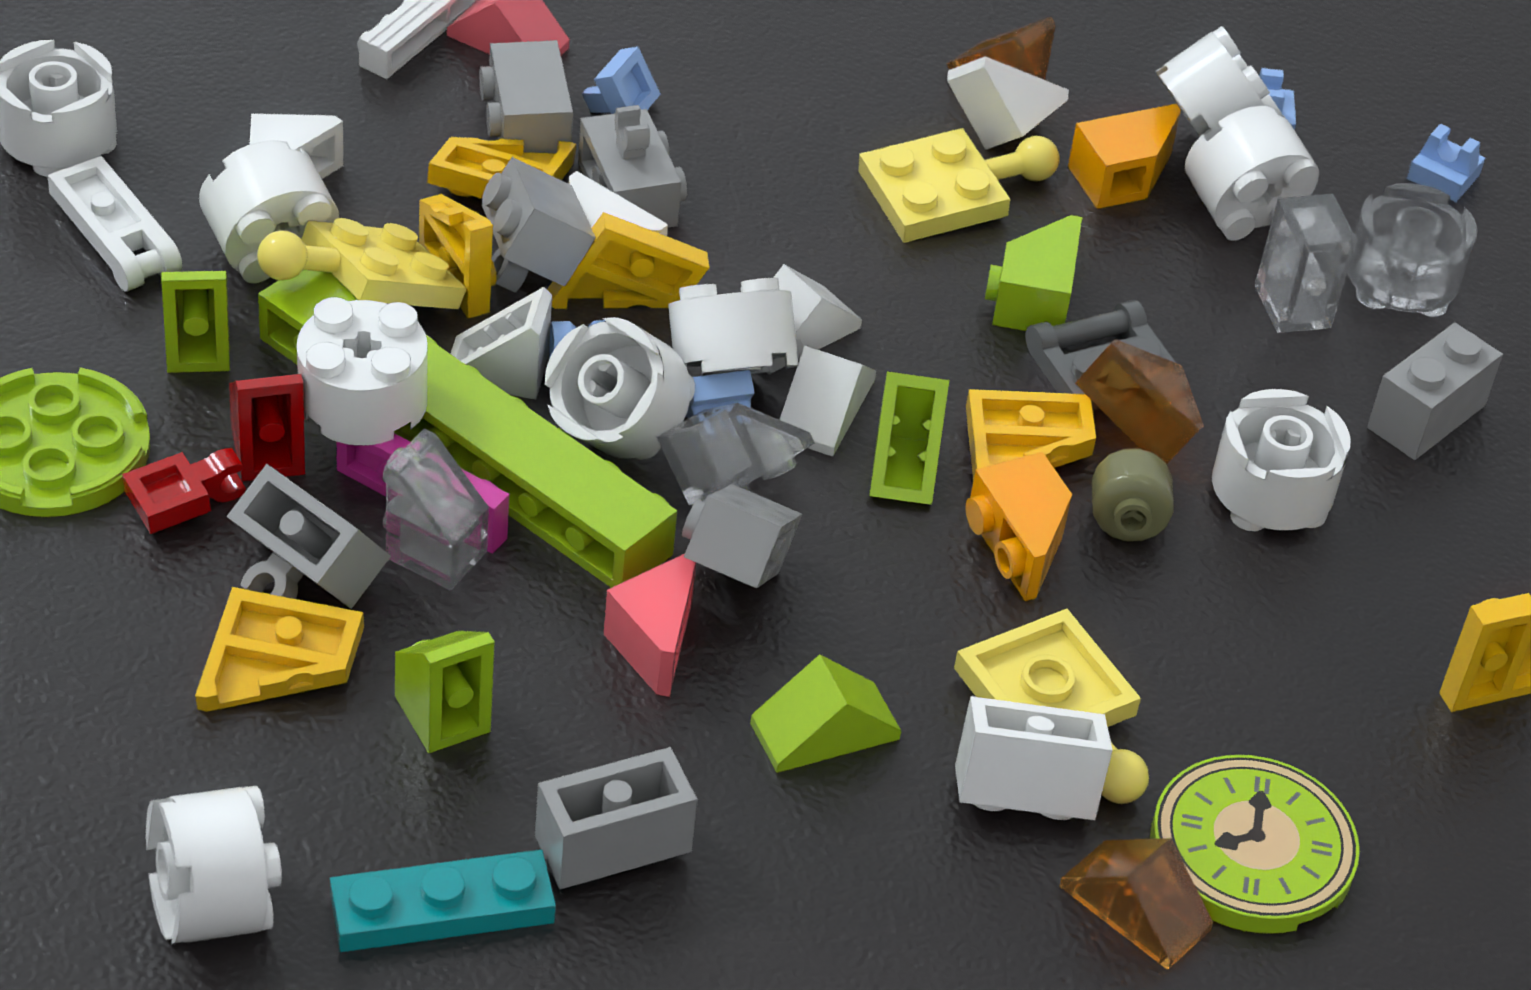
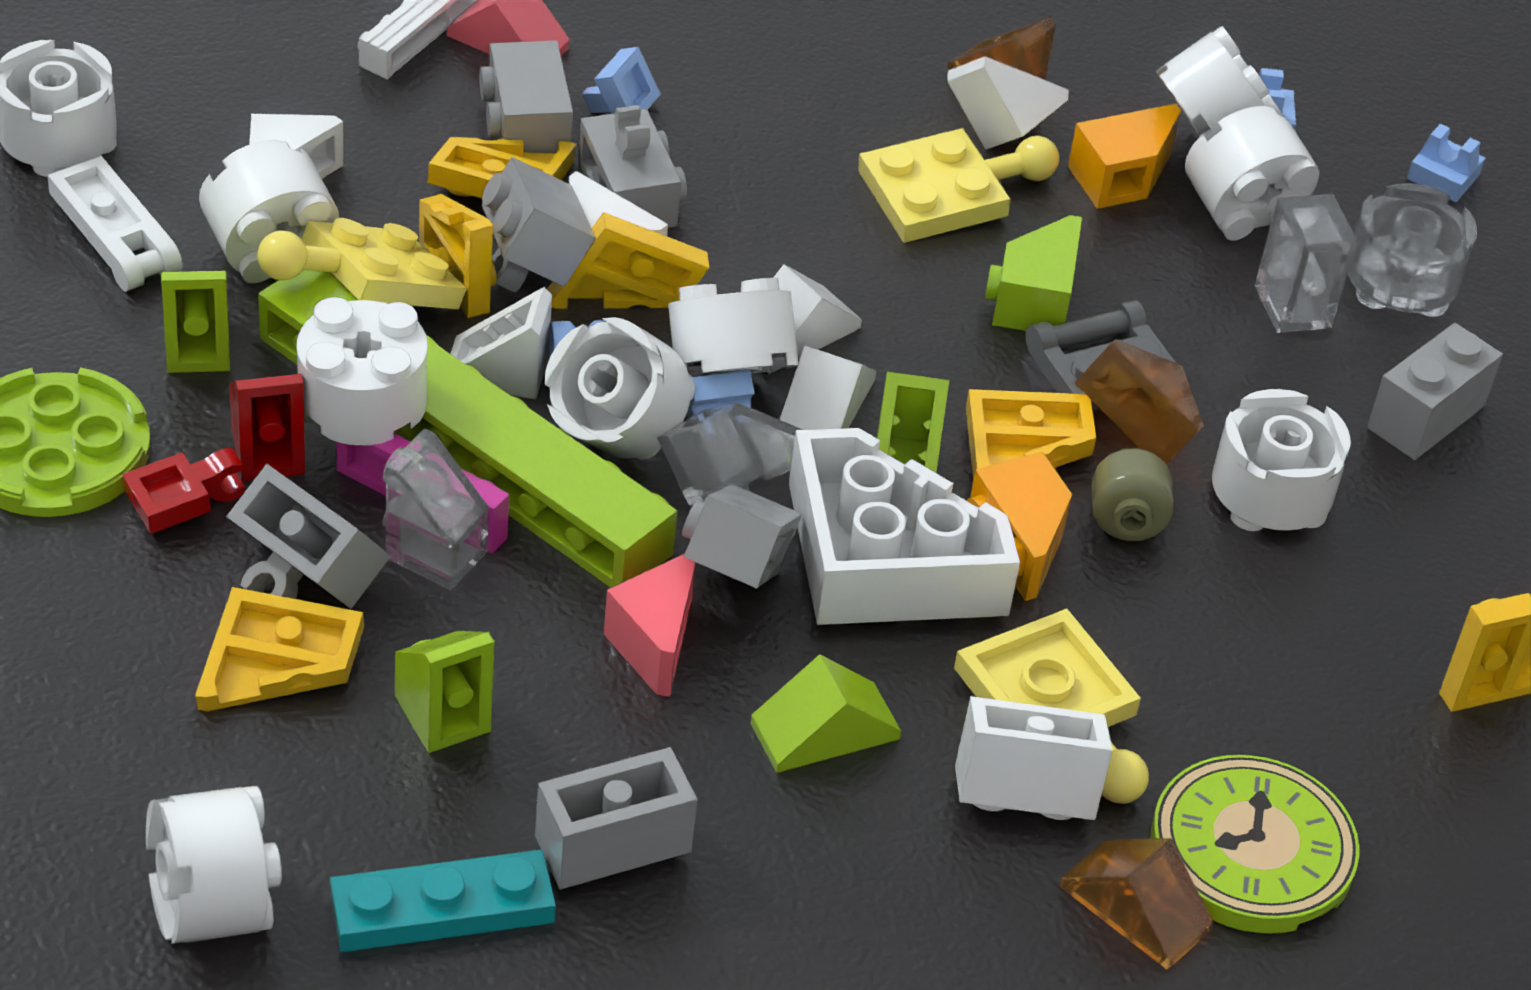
none -> white brick [789,428,1020,625]

